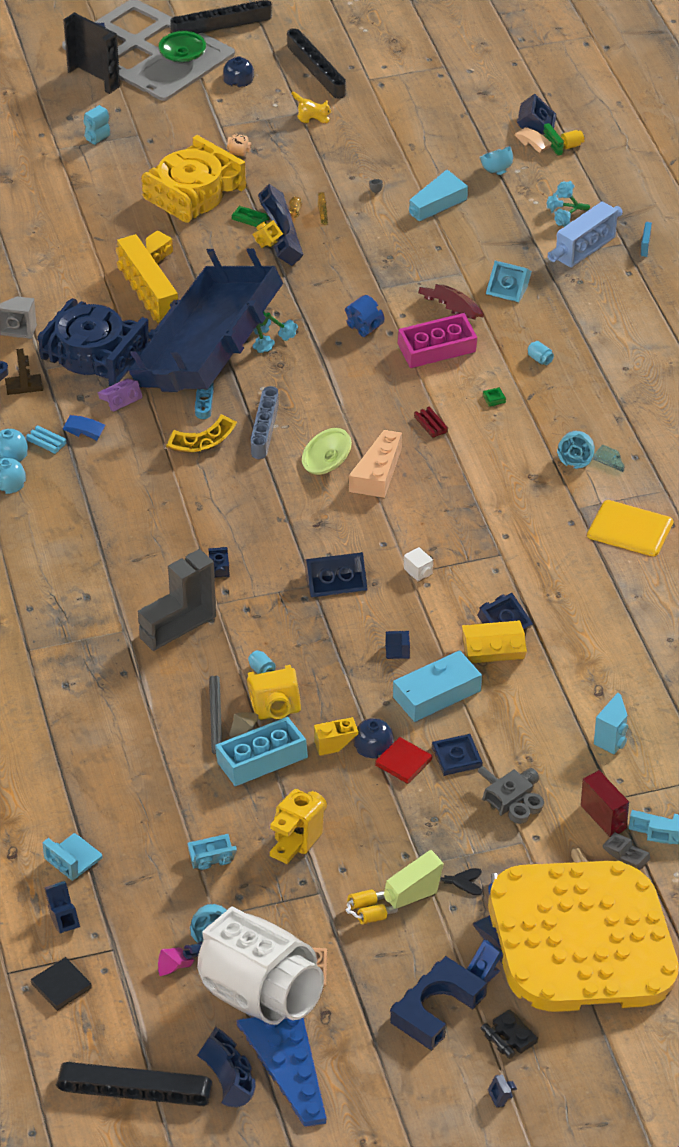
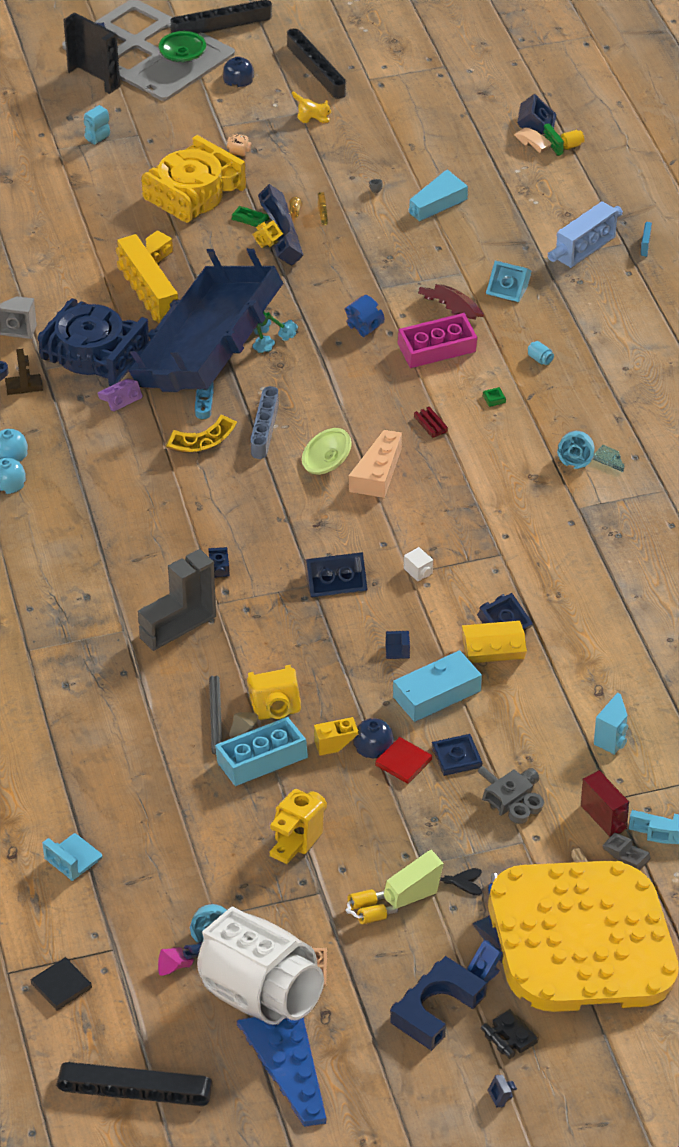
medium azure tile [26,425,67,454] -> none
dark blue brick [44,881,80,933] -> none
blue slope [63,415,105,441] -> none
medium azure bracket [187,834,237,870] -> none
dark blue brick [197,1027,255,1107] -> none
medium azure brick [248,650,276,674] -> none
medium azure cylinder [479,146,513,175] -> none
medium azure plant [546,181,590,227] -> none
yellow piece [587,500,674,556] -> none

